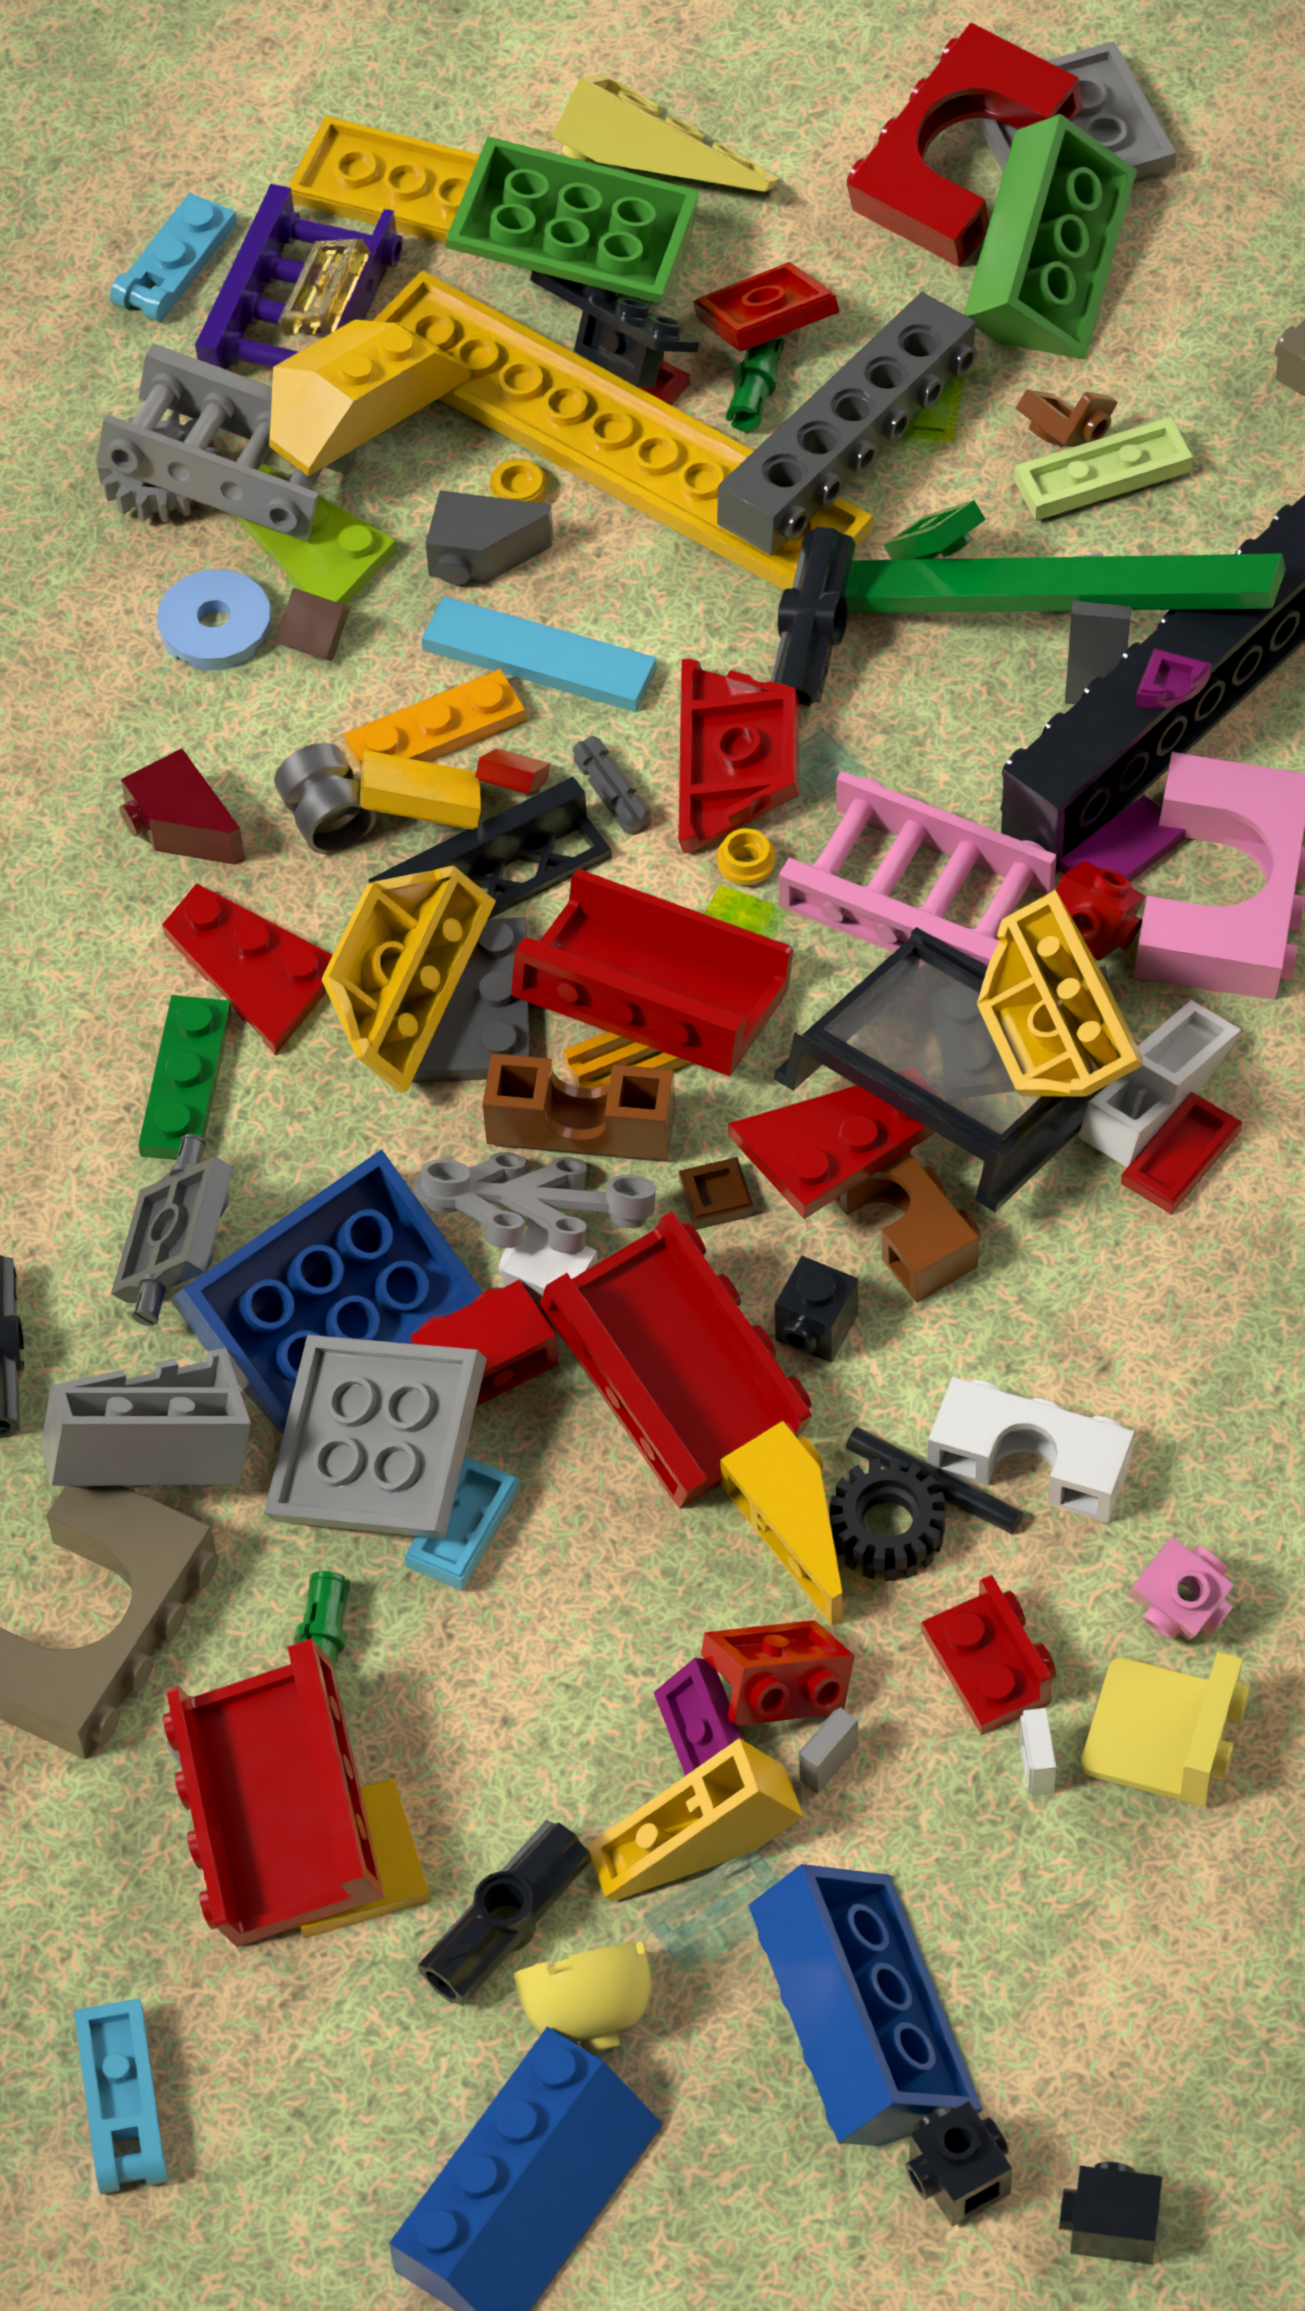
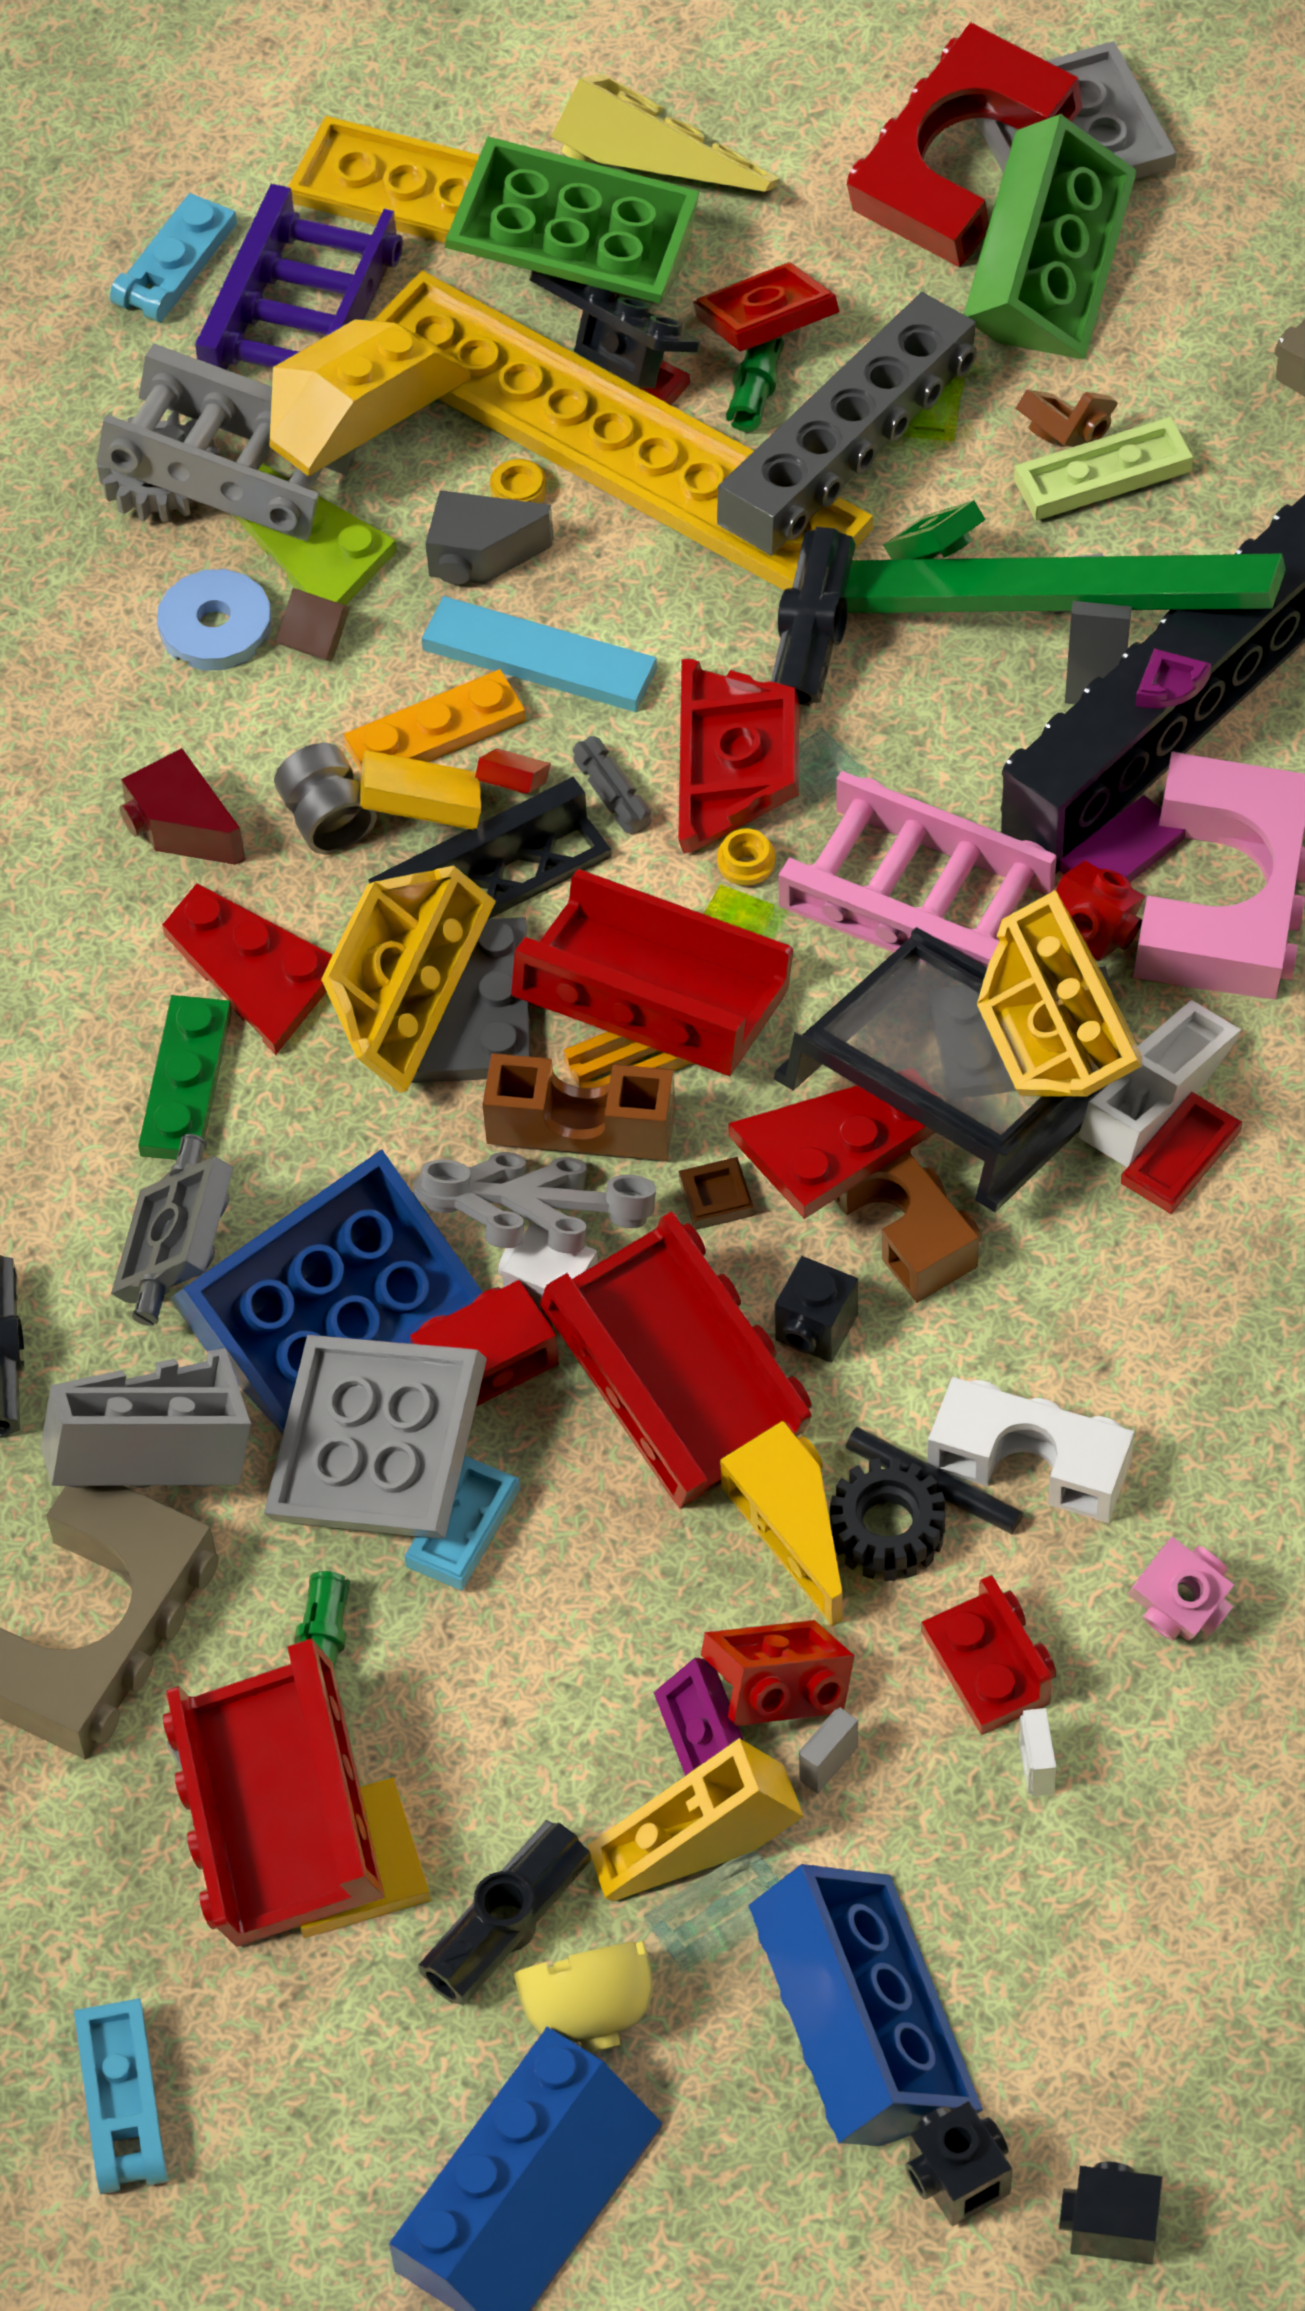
clear yellow tile [278,239,370,336] -> none
light yellow bracket [1081,1652,1251,1808] -> none

